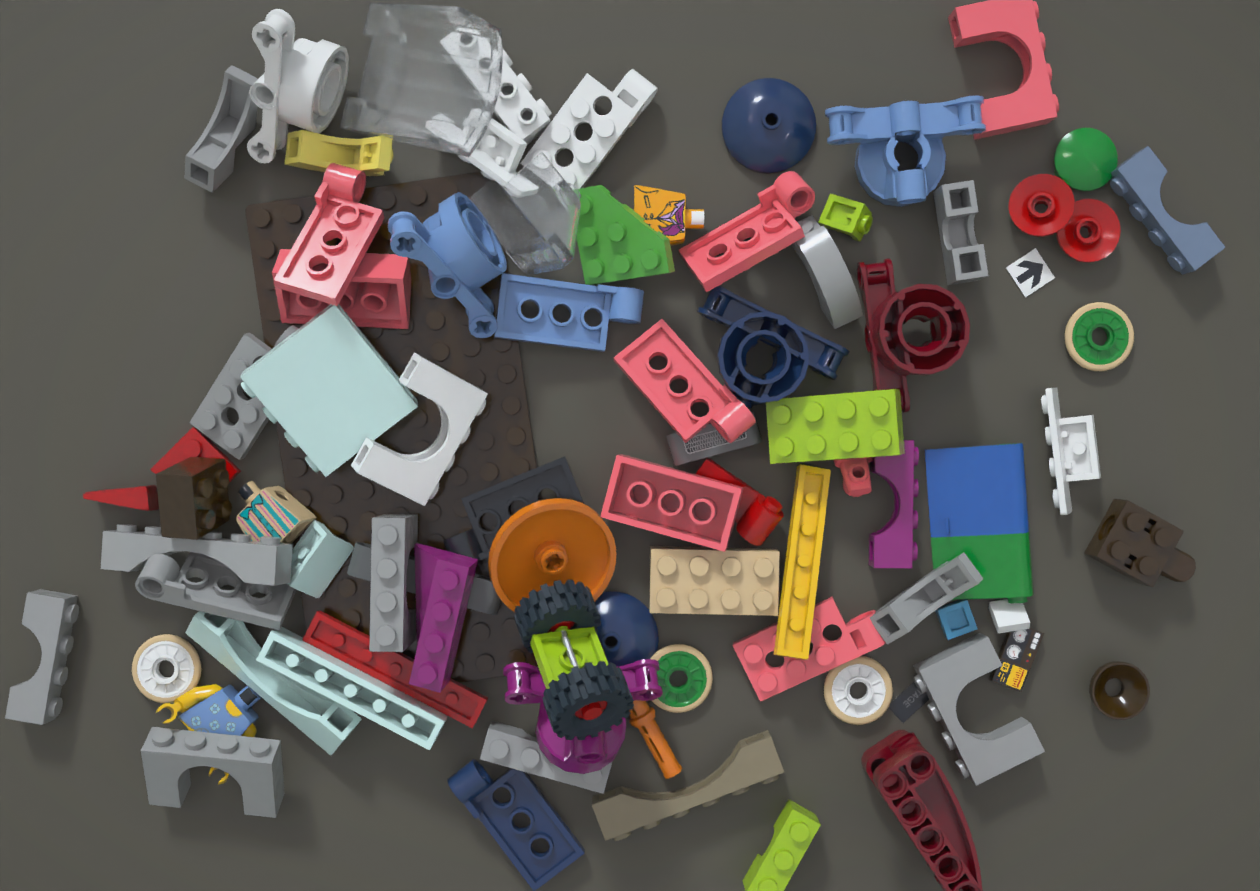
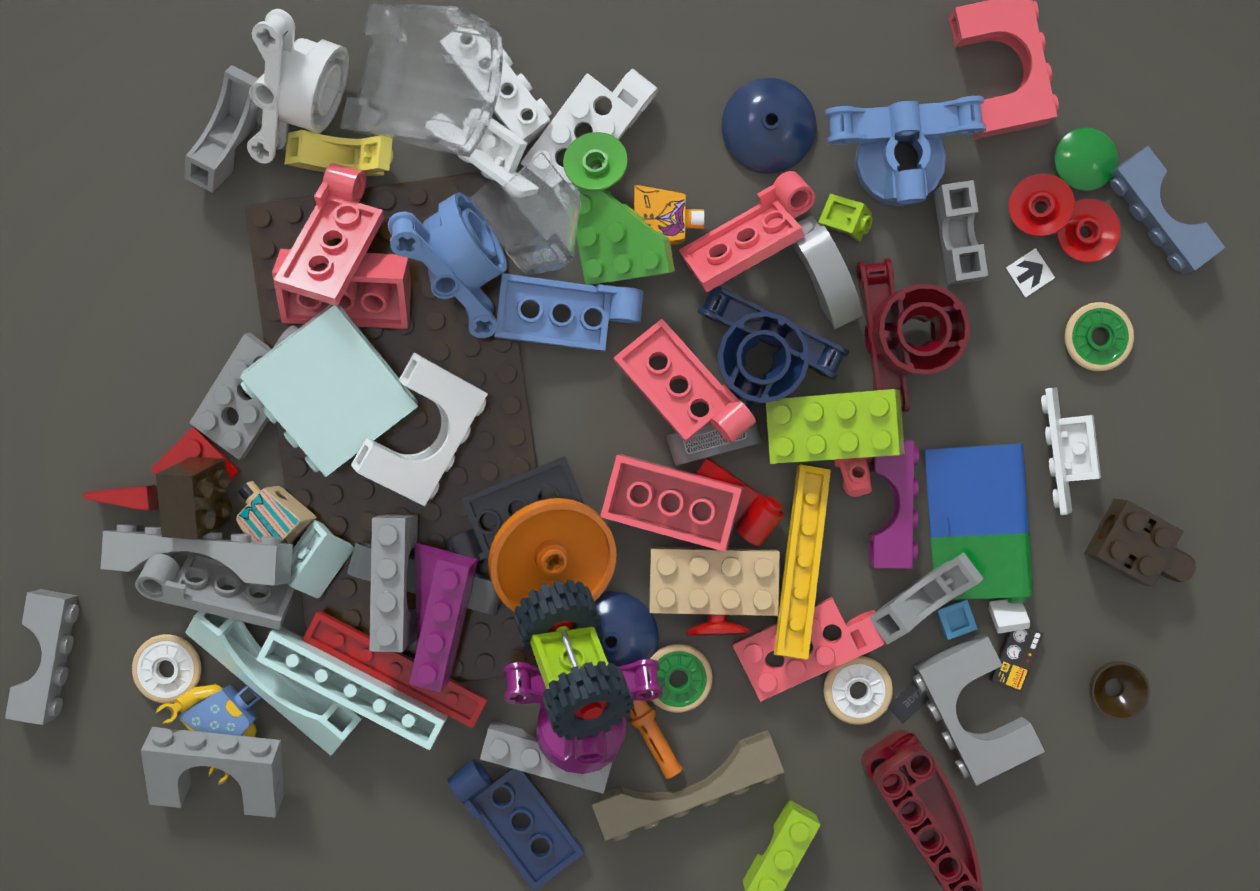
none -> bright green dish [563,132,628,191]
none -> red dish [686,615,750,636]

